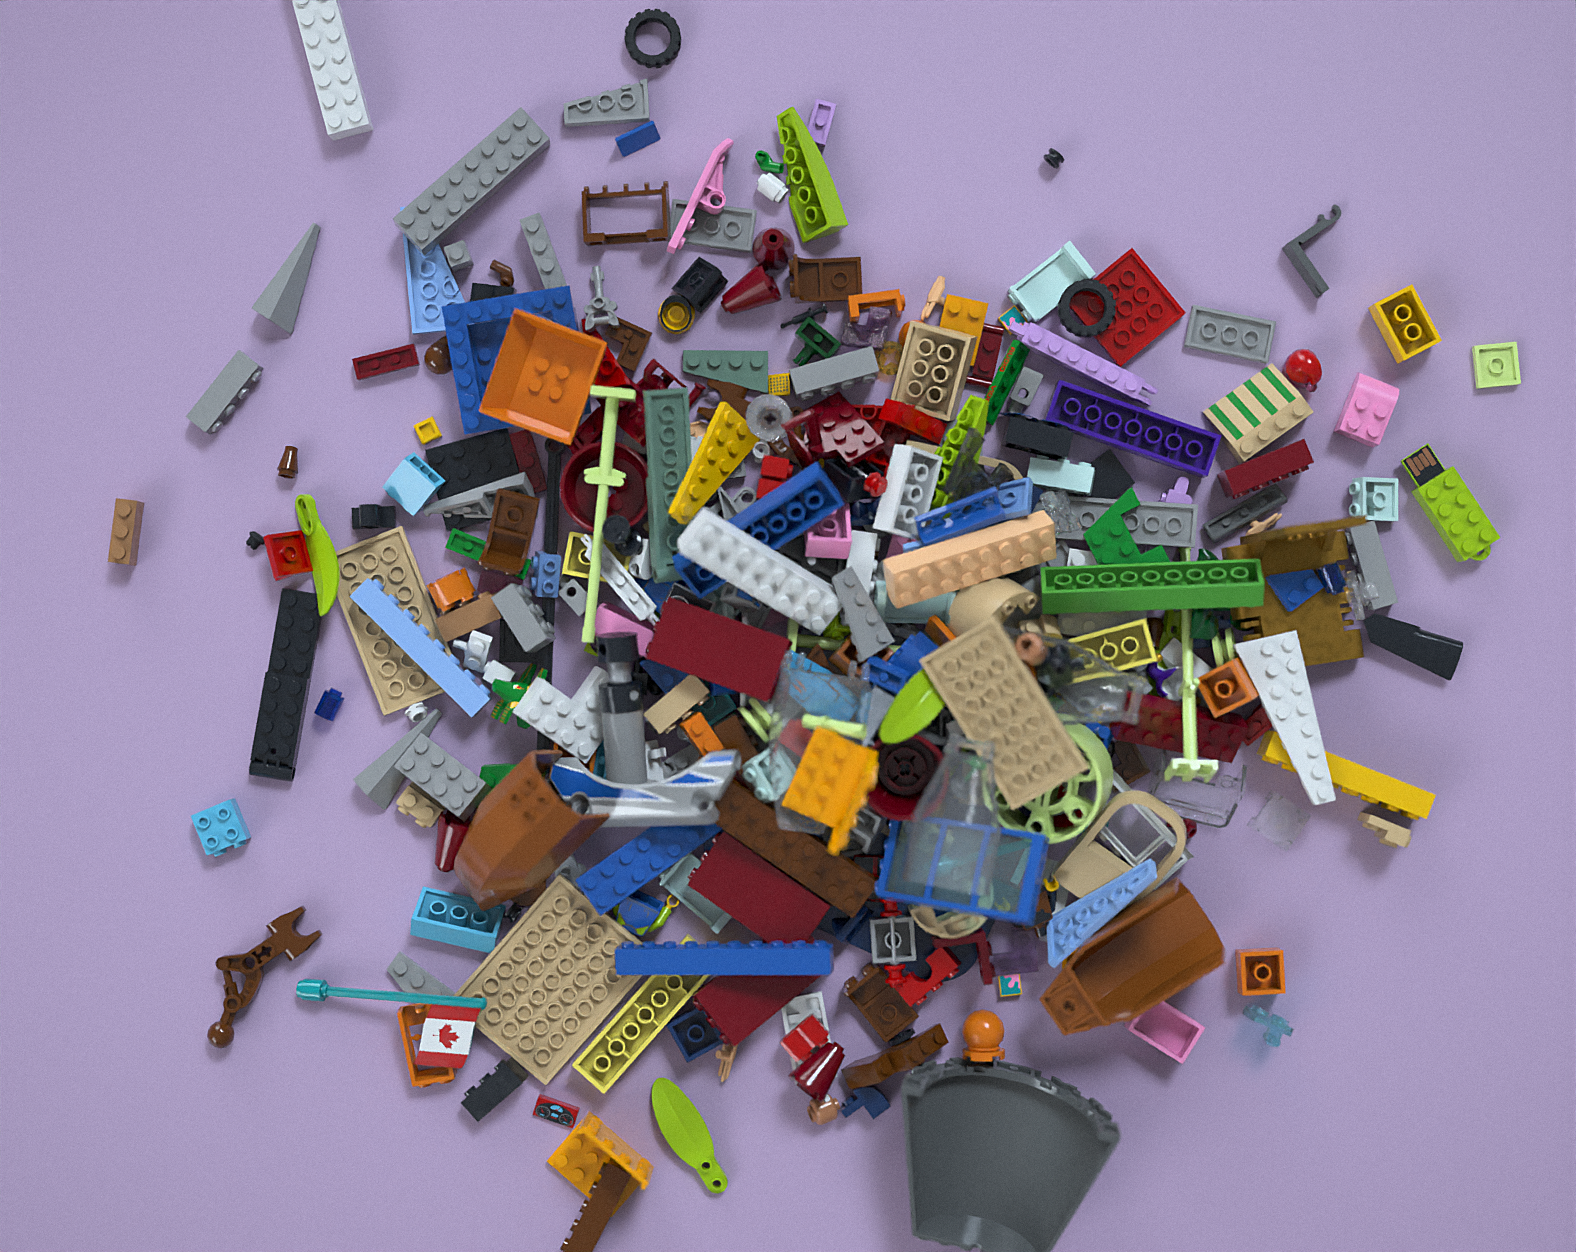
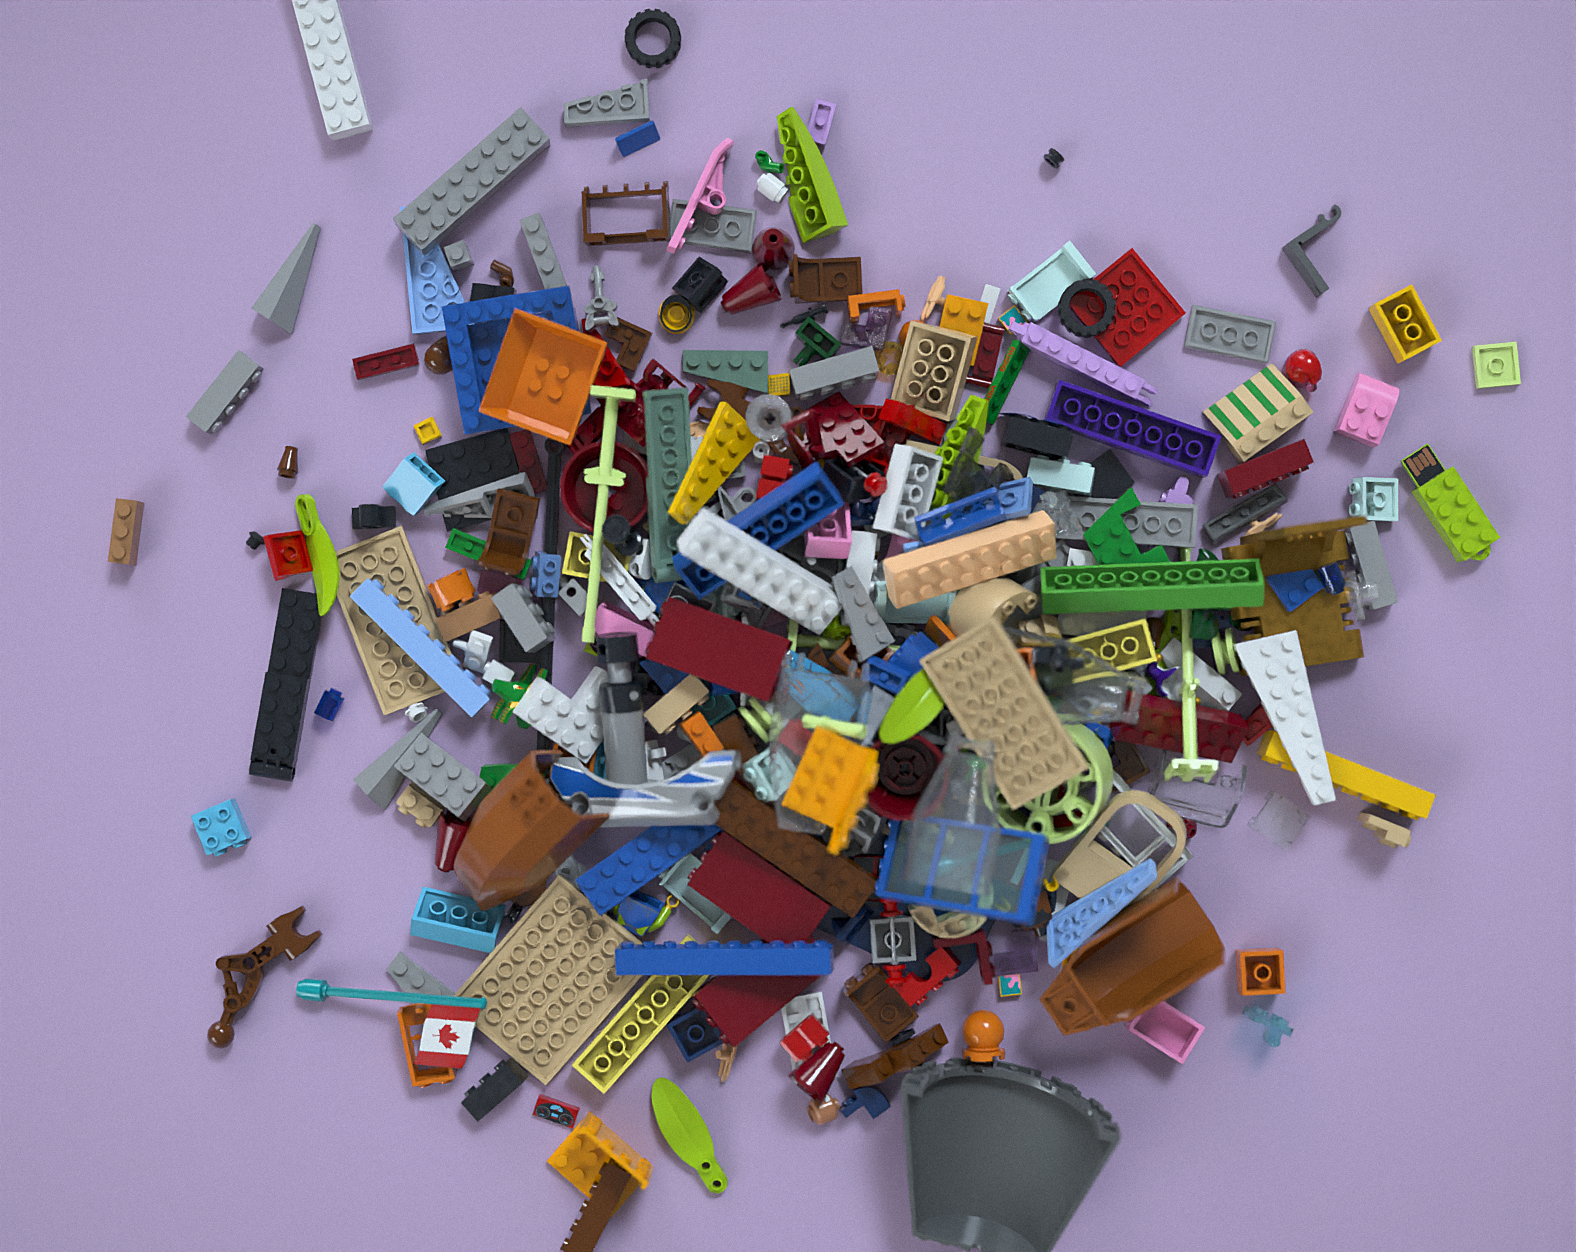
light grey torso [1008,366,1044,414] -> none
nougat head [1015,633,1047,666] -> none
orange brick [1198,657,1259,718] -> none
black panel [1363,613,1463,681] -> none
none -> white sticker [980,284,1001,324]

